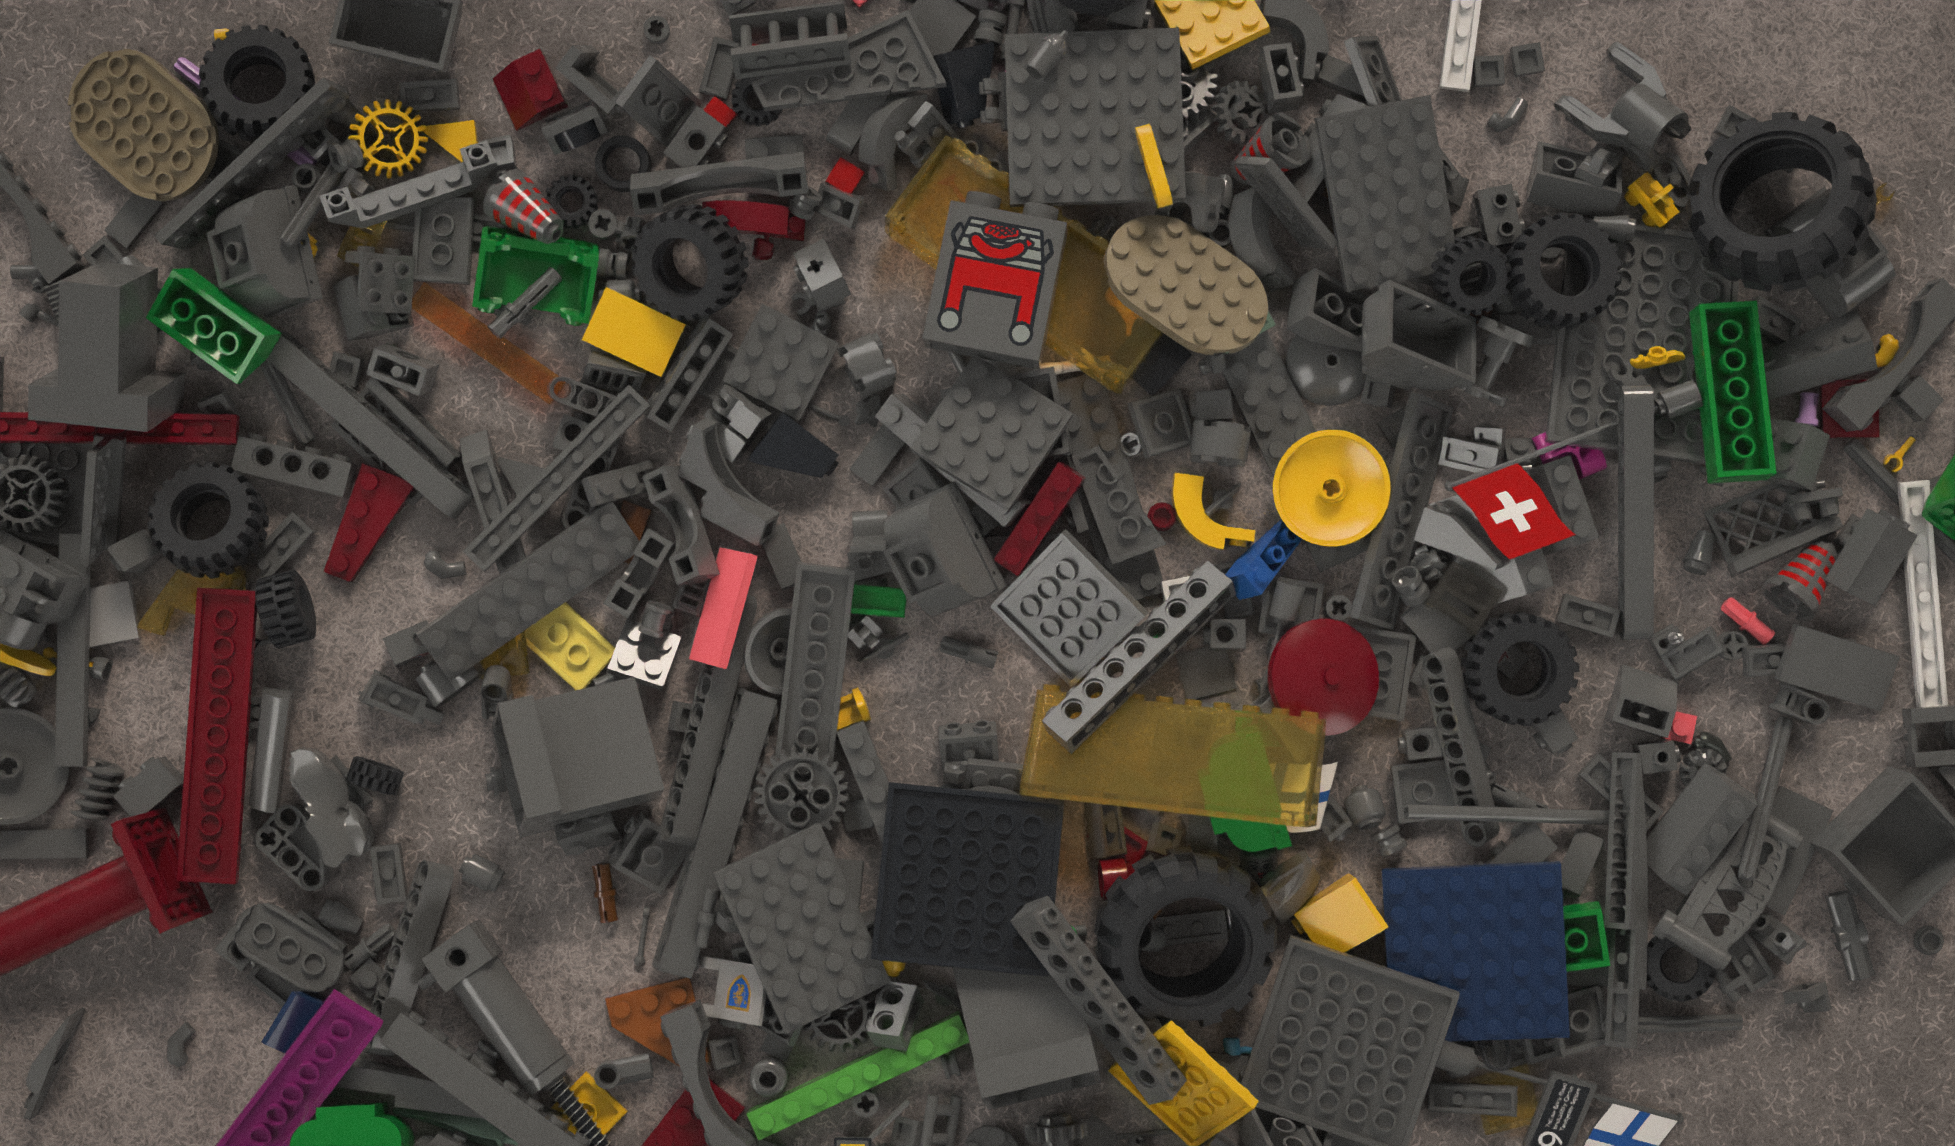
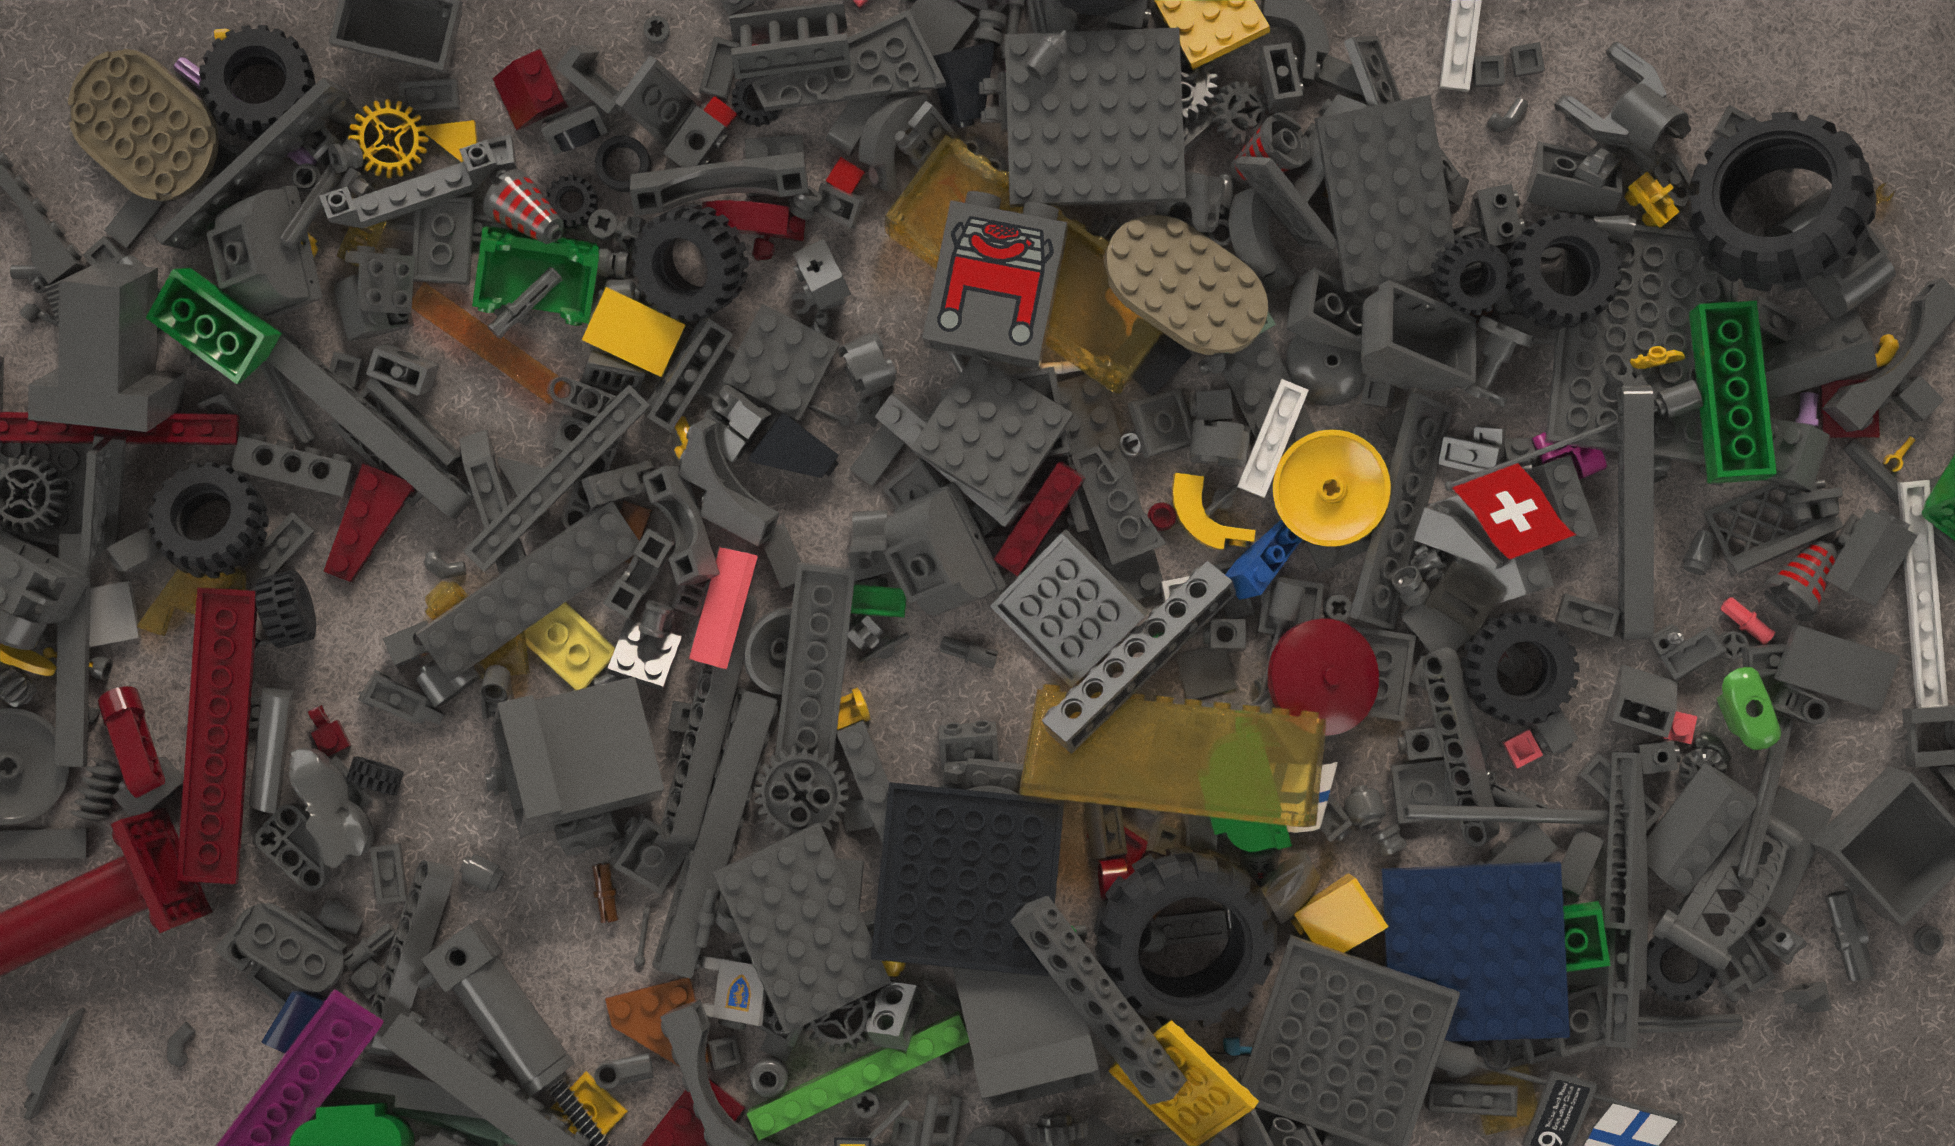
yellow beam [1135,124,1173,209] -> none
none -> dark red beam [98,686,165,798]
none -> dark red plate [308,705,351,757]
none -> clear yellow head [425,580,468,620]
none -> yellow arm [674,416,690,459]
none -> white plate [1237,379,1309,498]
none -> coral plate [1502,729,1543,769]
none -> bright green piece [1716,667,1781,750]

